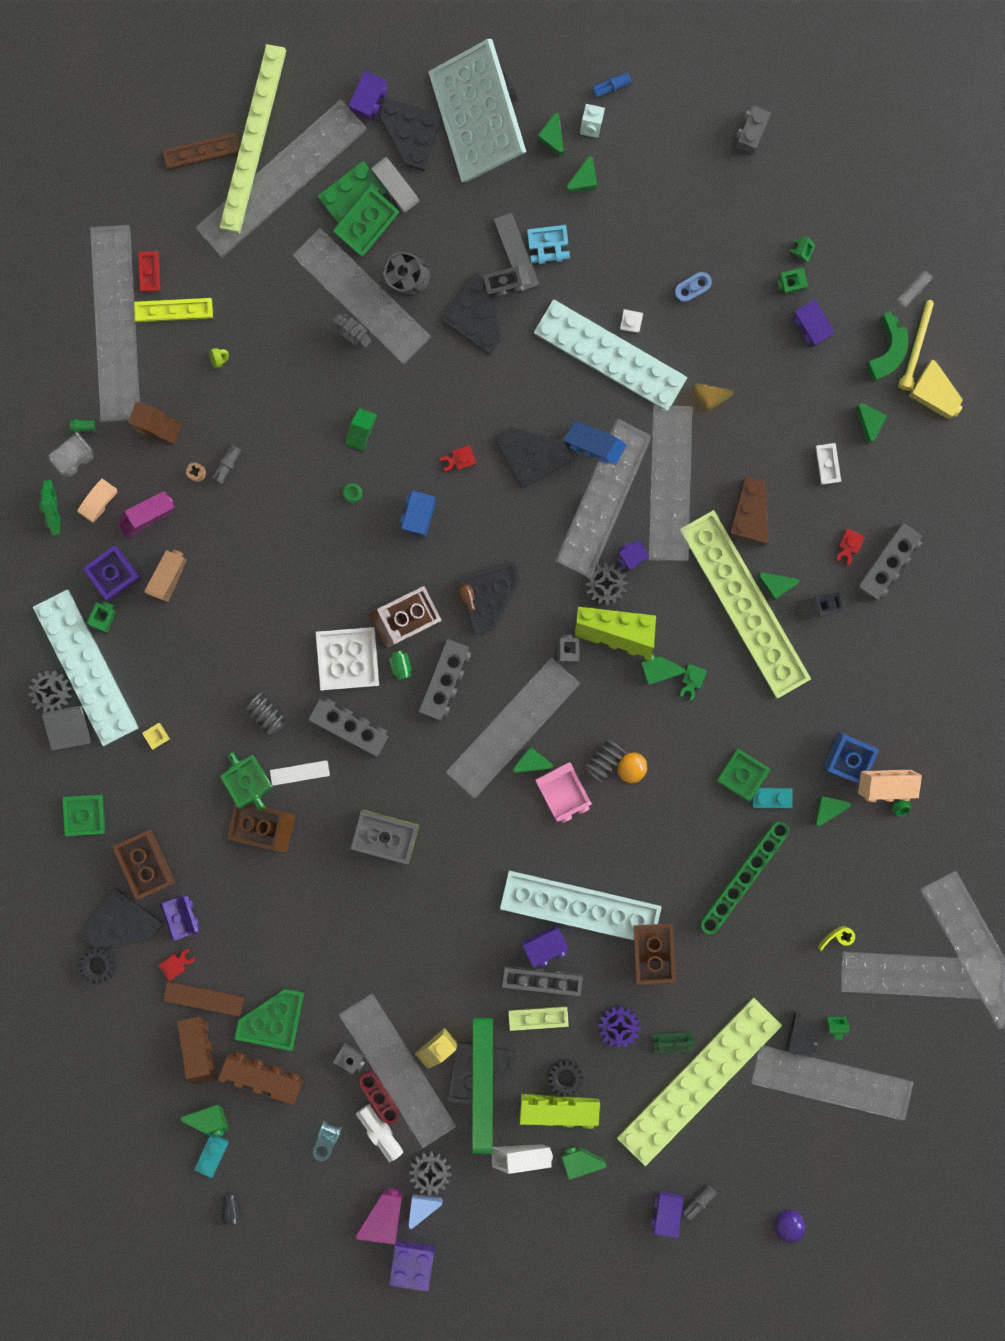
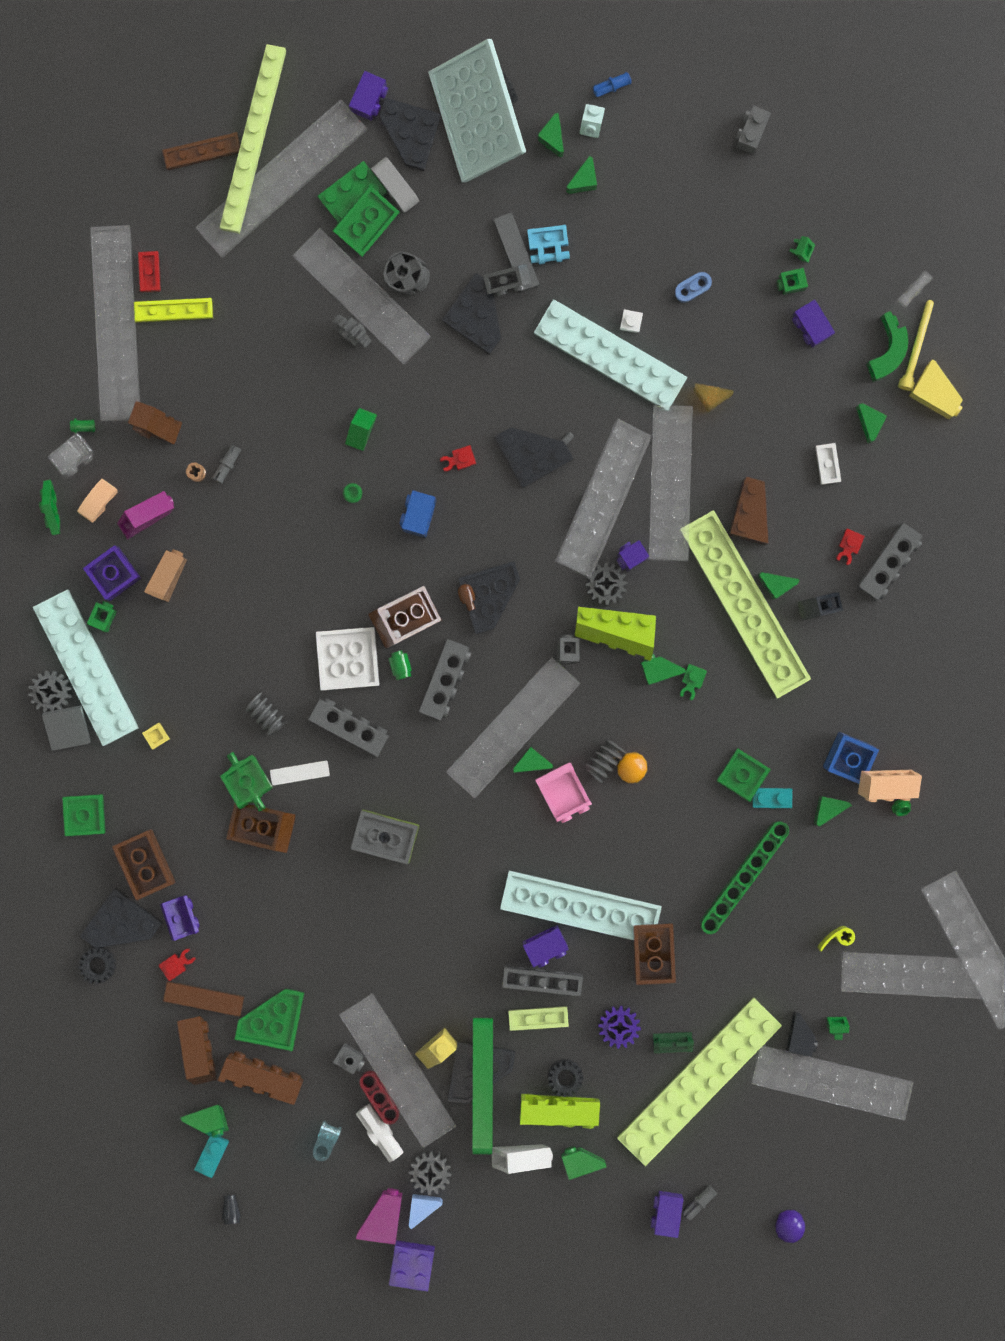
lime tile [209,348,229,368] -> none
blue brick [564,421,627,466] -> none

